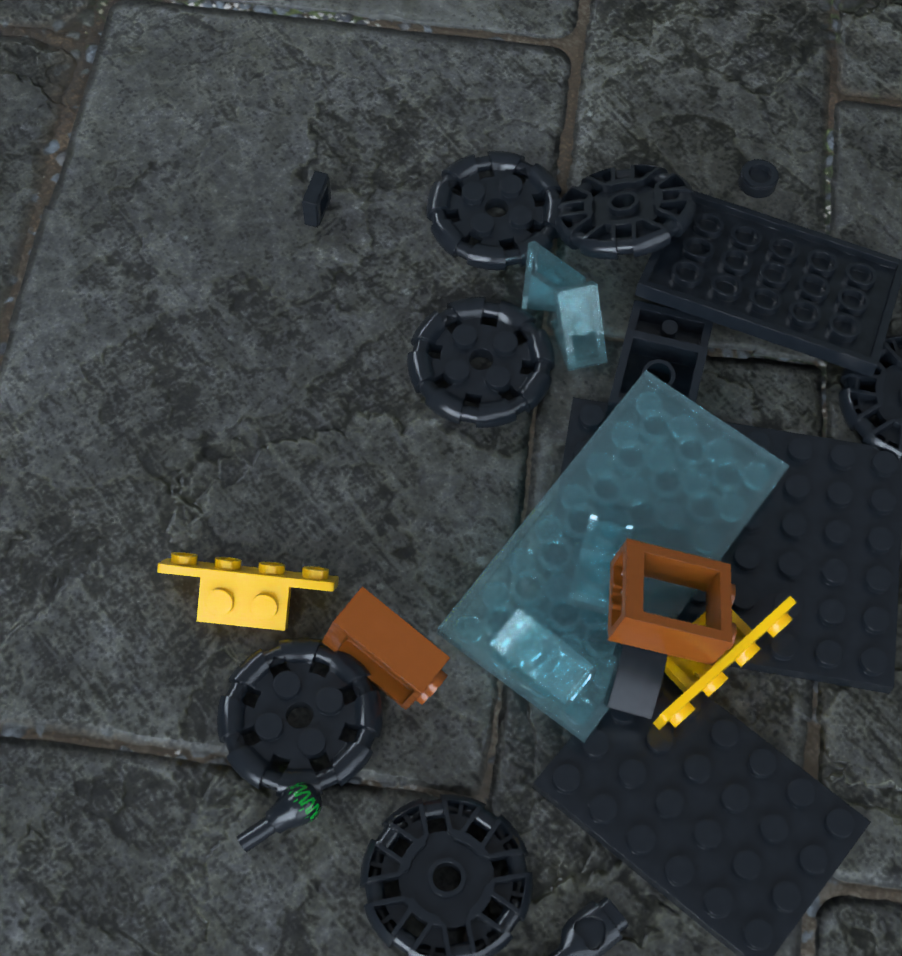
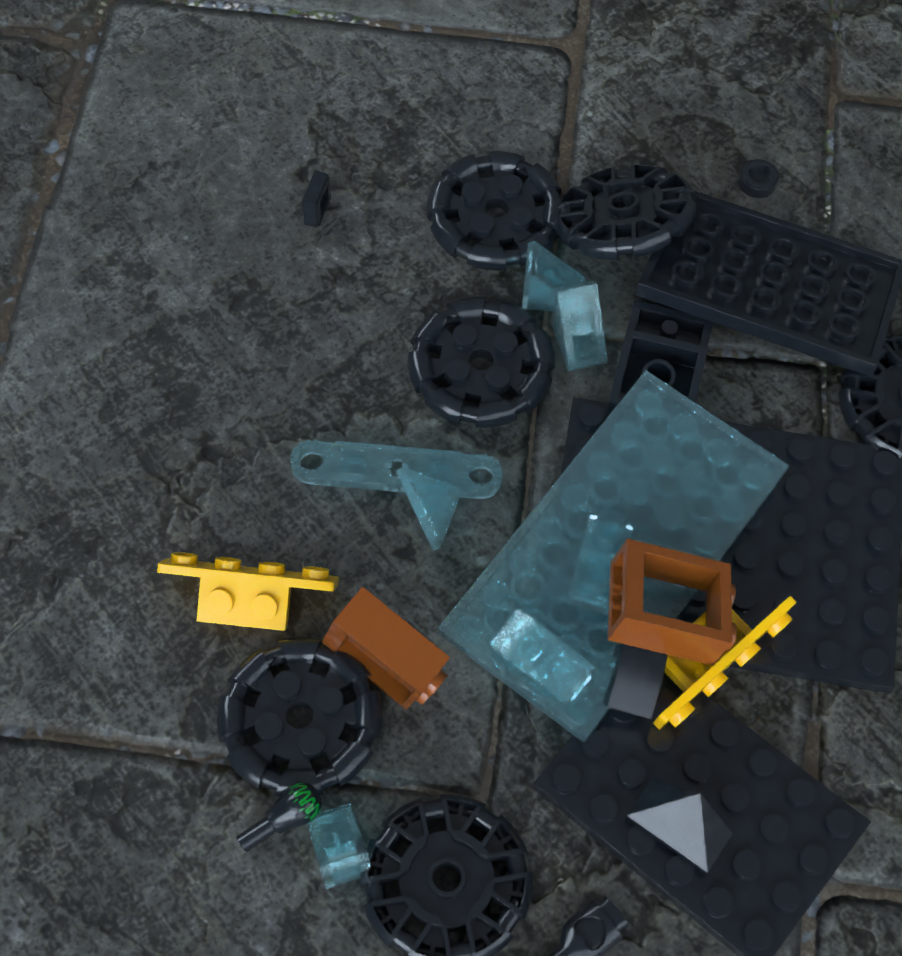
none -> clear light blue piece [290,439,503,499]
none -> clear light blue slope [307,803,371,889]
none -> clear light blue slope [395,467,463,551]
none -> slope [626,778,733,874]

